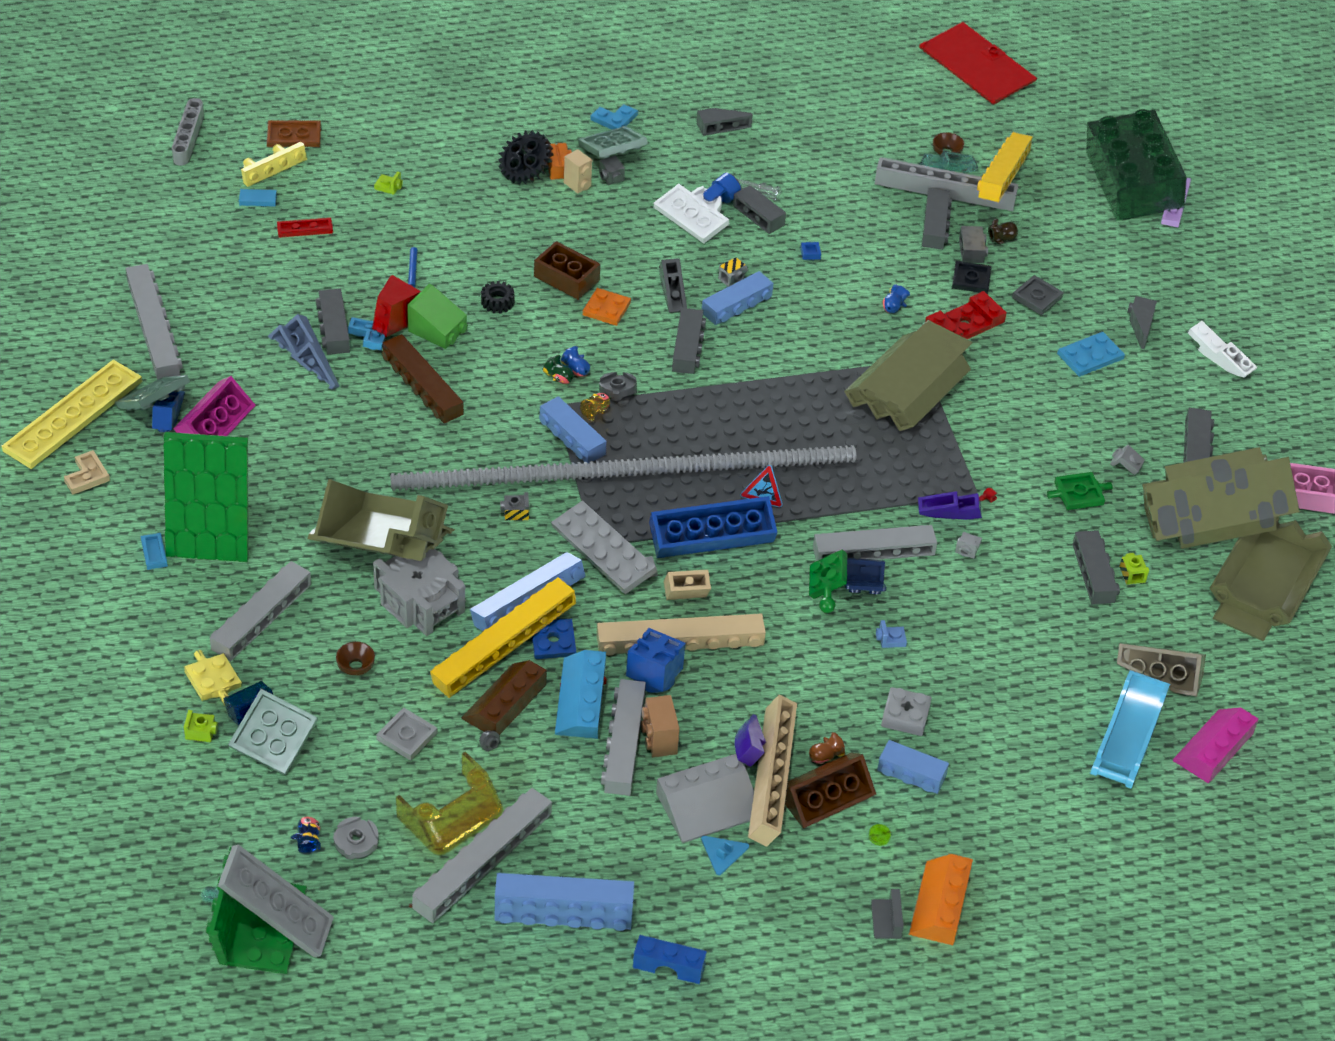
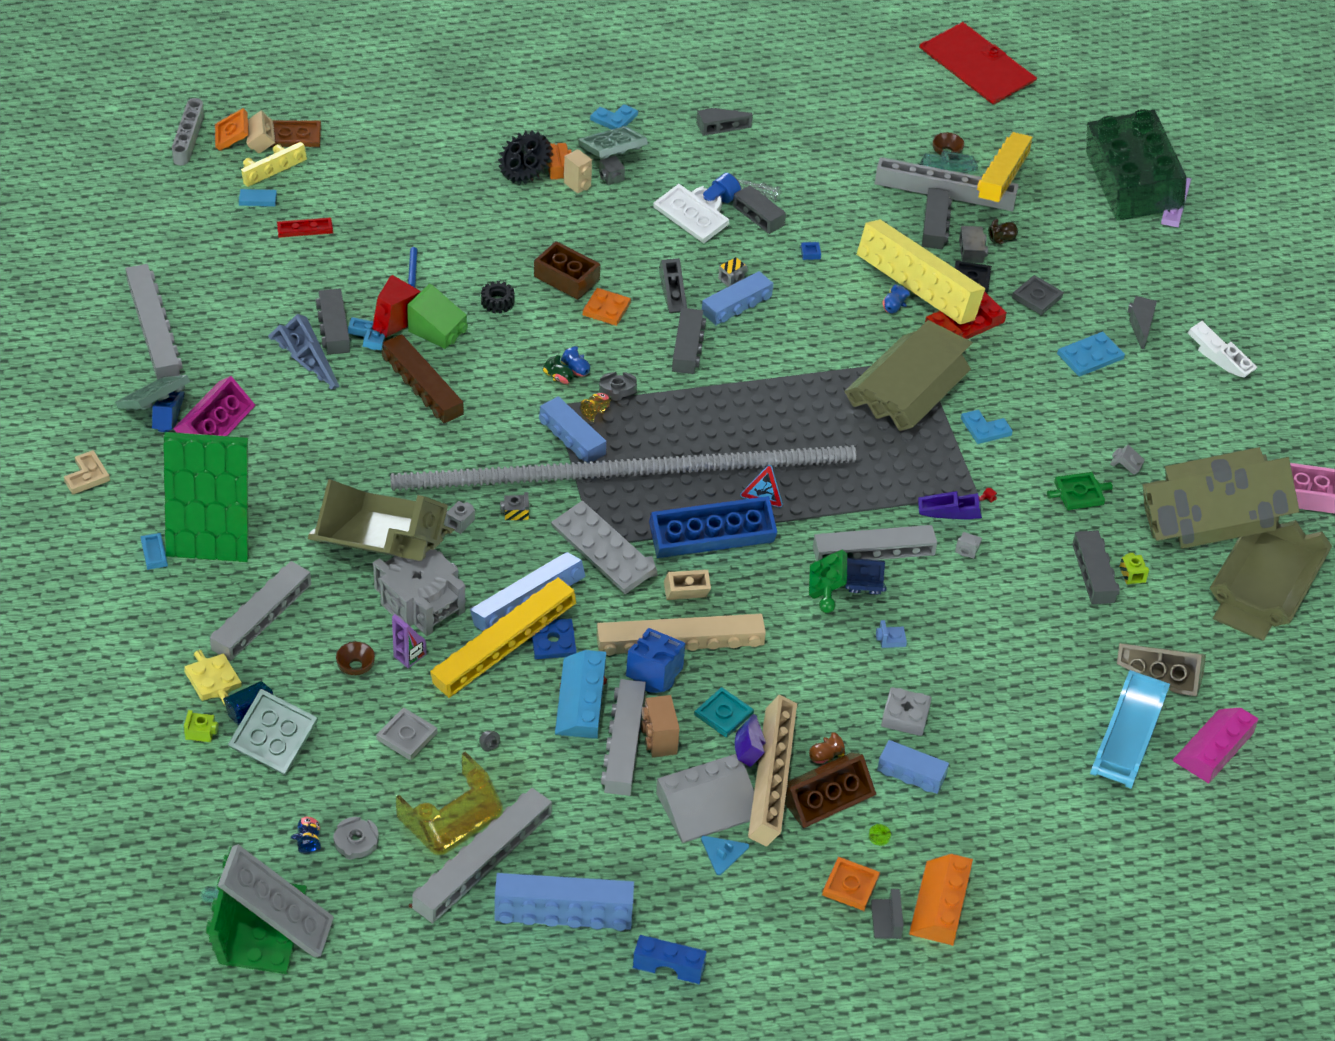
light yellow plate [2,360,142,469] -> none
lime bracket [374,171,403,195] -> none
reddish brown slope [461,660,547,735] -> none
dark grey brick [1183,407,1214,462] -> none
none -> orange plate [215,108,248,151]
none -> tan brick [246,111,275,153]
none -> medium lavender slope [392,614,427,668]
none -> light grey brick [444,501,475,534]
none -> teal tile [694,687,754,738]
none -> orange plate [822,857,880,911]
none -> light yellow brick [856,219,985,325]
none -> dark azure plate [961,409,1013,444]

